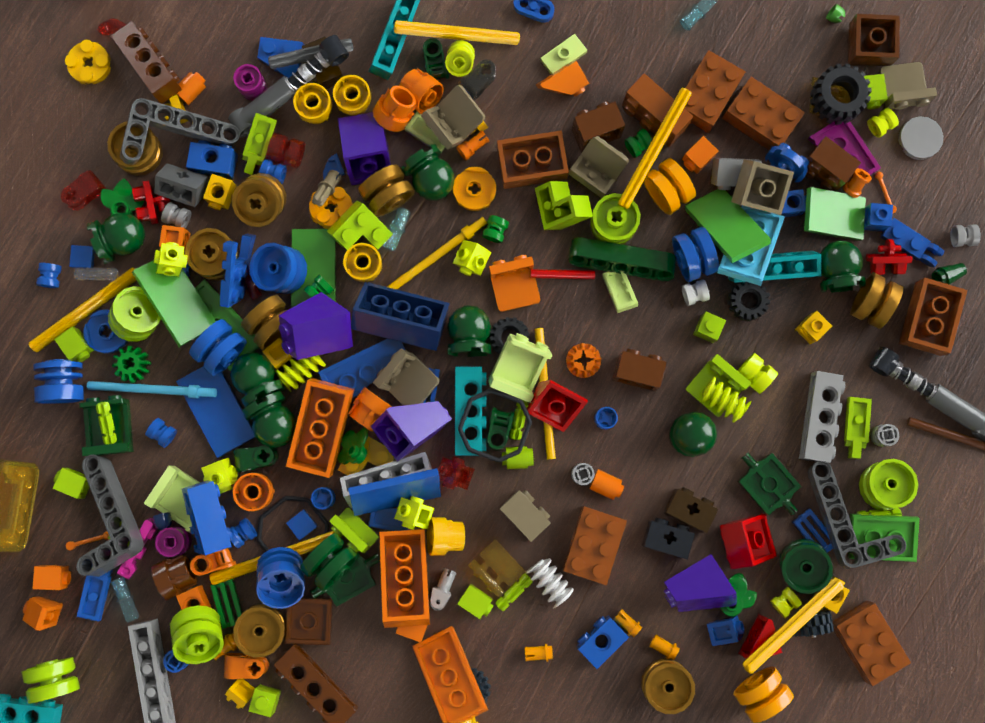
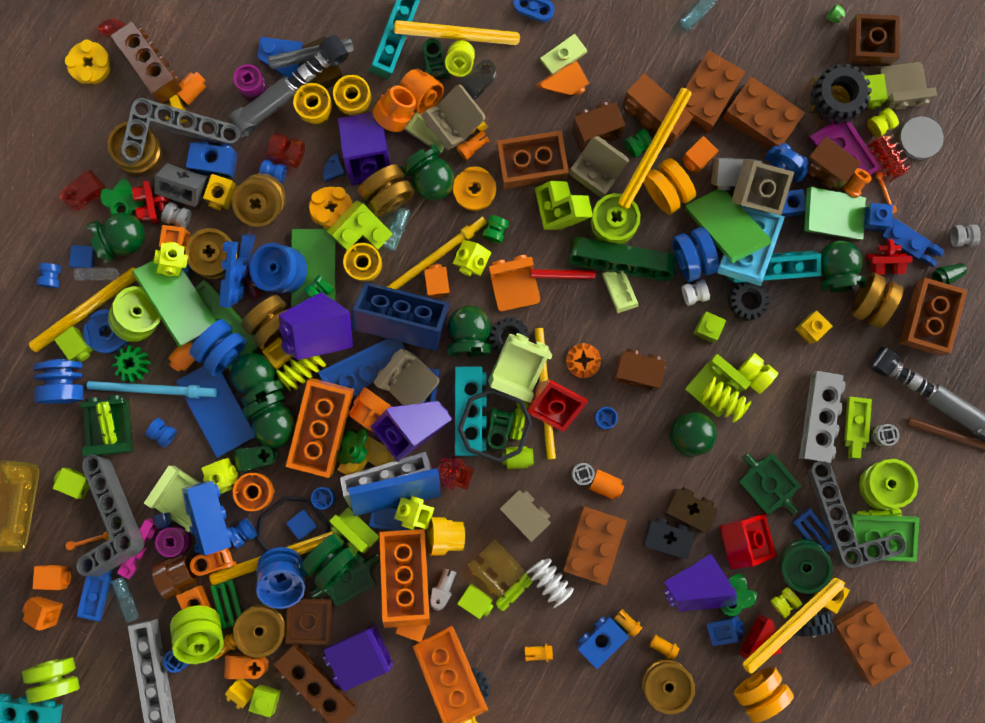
lime hinge [242,113,277,175] -> none
dark tan axle [312,170,341,207] -> none
none -> orange brick [168,342,194,372]
none -> dark purple slope [323,623,394,692]
none -> orange brick [424,264,450,298]
none -> clear red piece [867,134,913,183]

